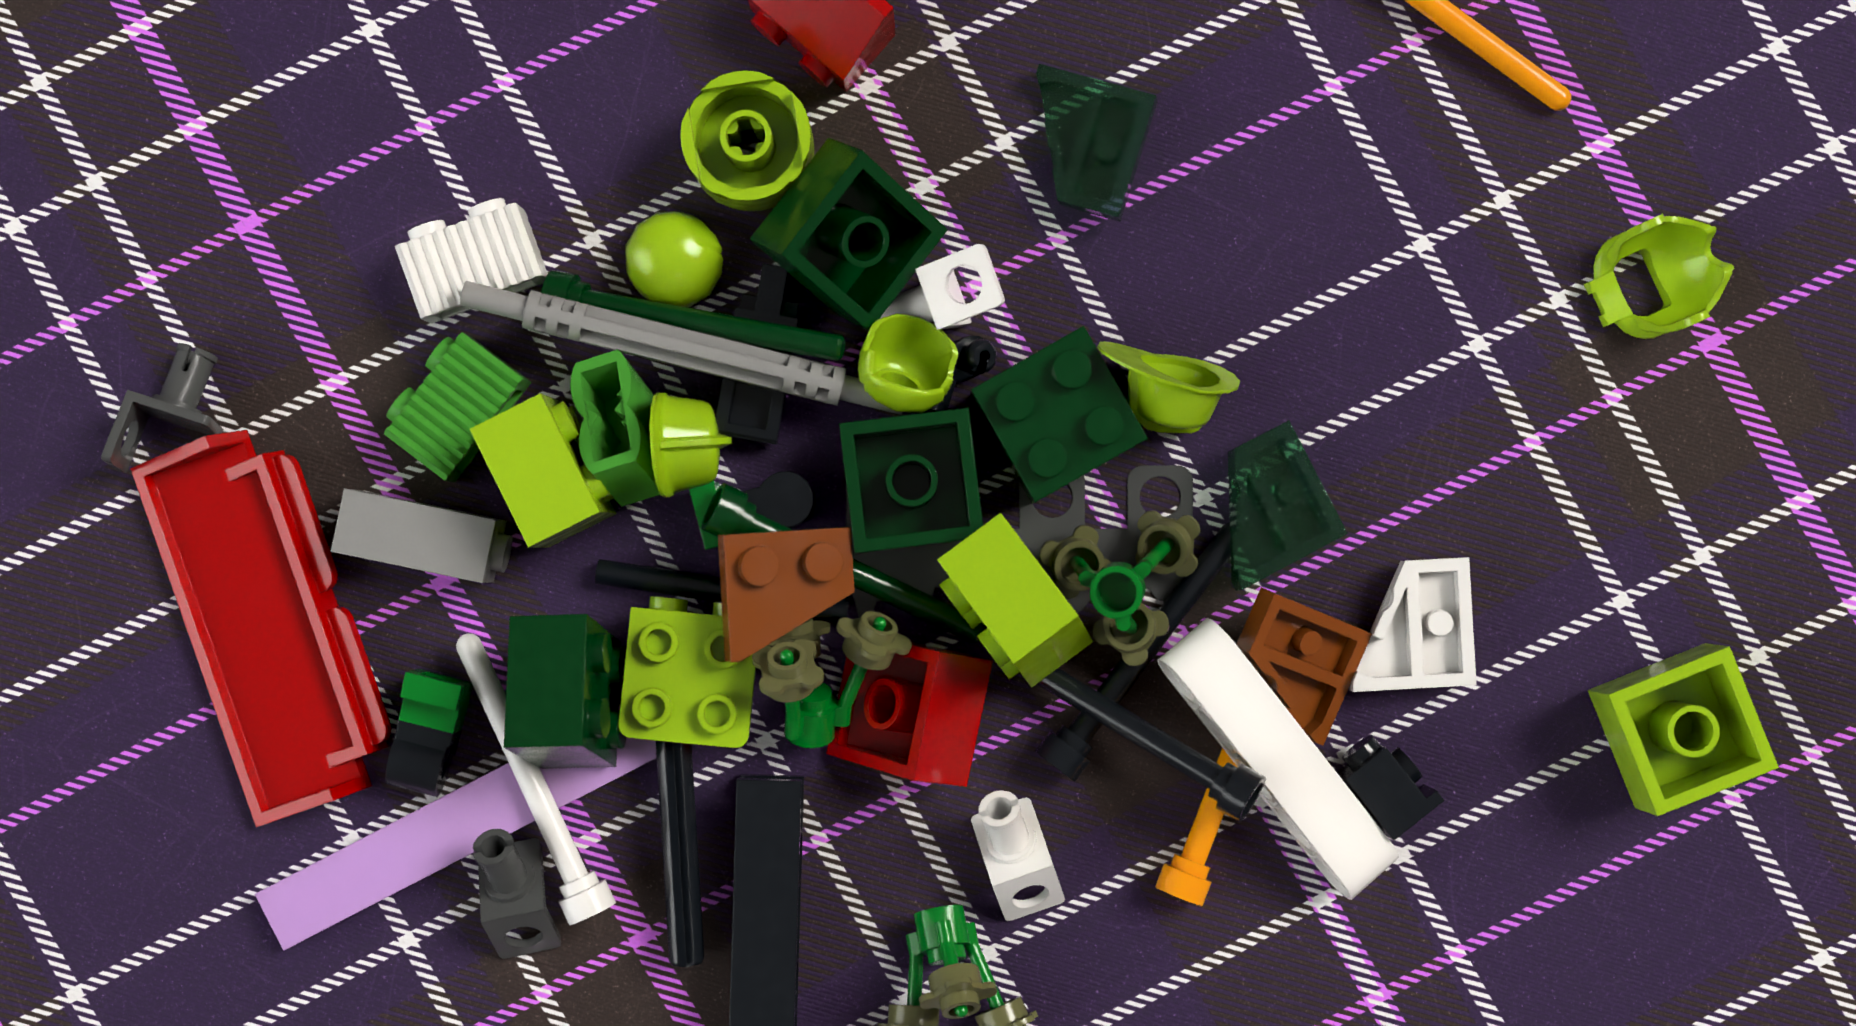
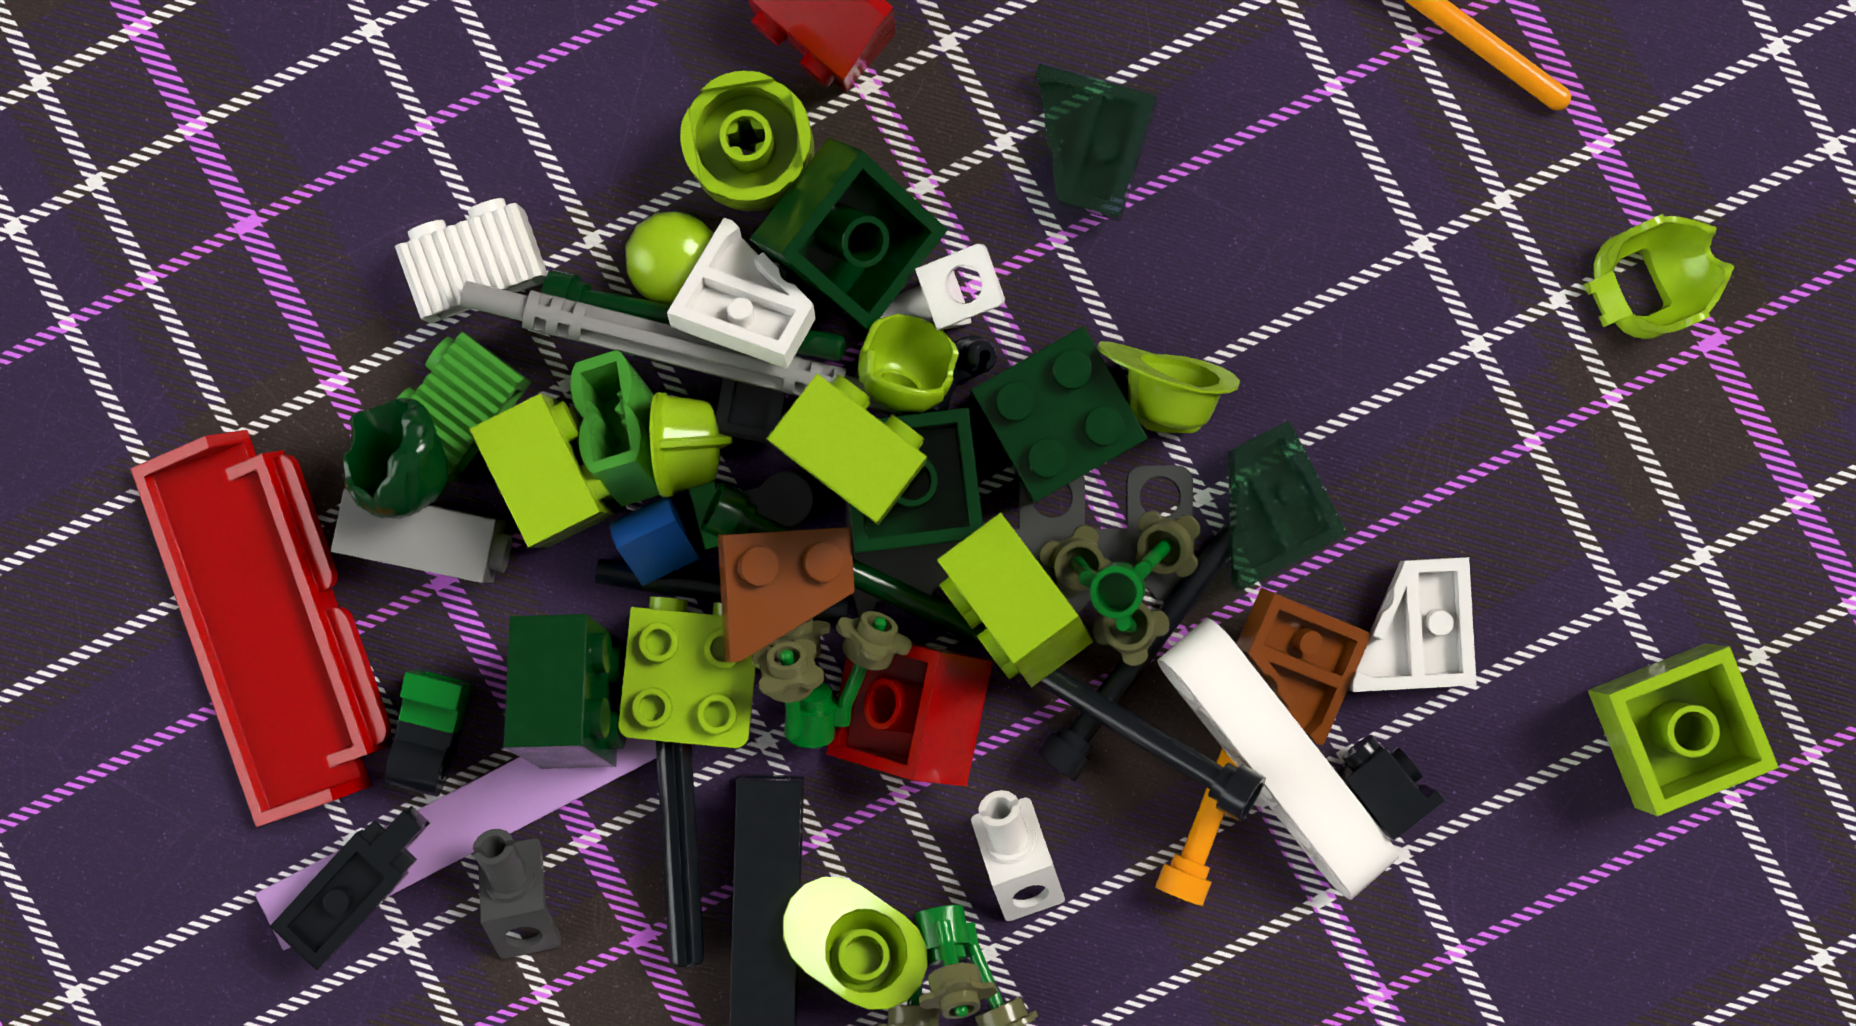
dark grey bracket [101,343,223,473] -> none
white piece [456,633,616,925] -> none
none -> black hinge [270,806,430,971]
none -> dark green hair [343,398,448,519]
none -> blue brick [609,497,700,586]
none -> white wing [667,218,816,369]
none -> lime brick [767,373,927,525]
none -> lime piece [783,877,928,1010]

